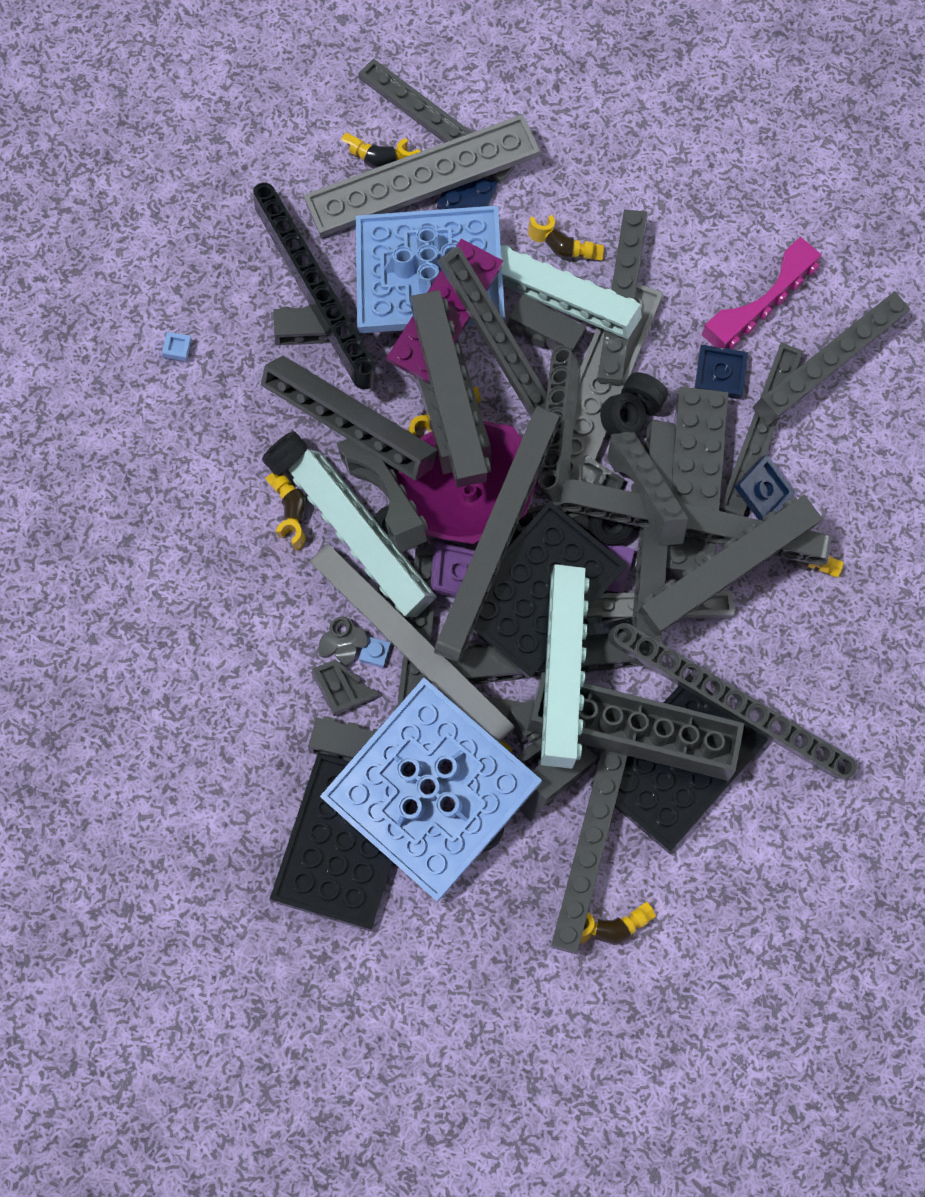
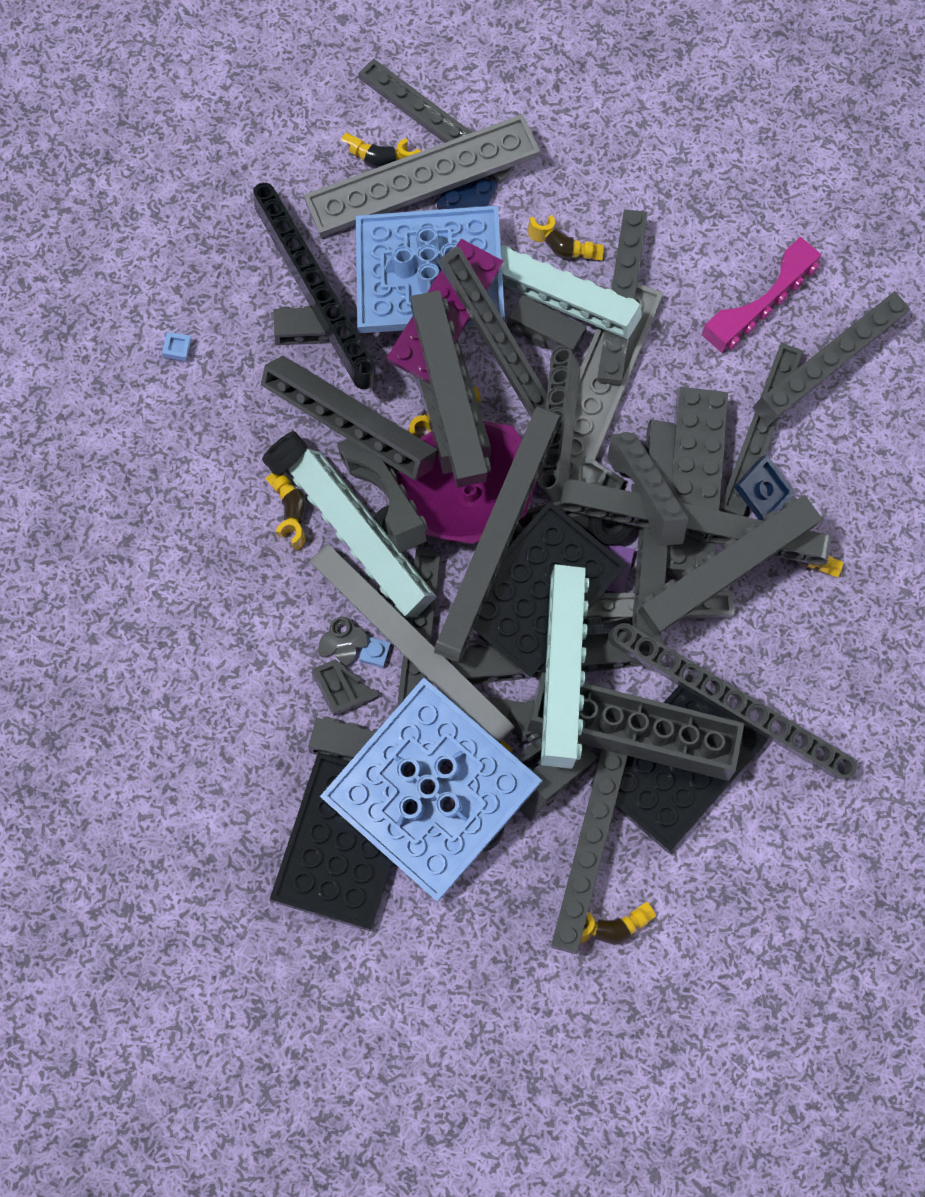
medium lavender tile [430,542,475,597] -> none
black tyre [600,393,646,436] -> none
black tyre [621,372,668,414] -> none
dark blue plate [694,345,748,399] -> none

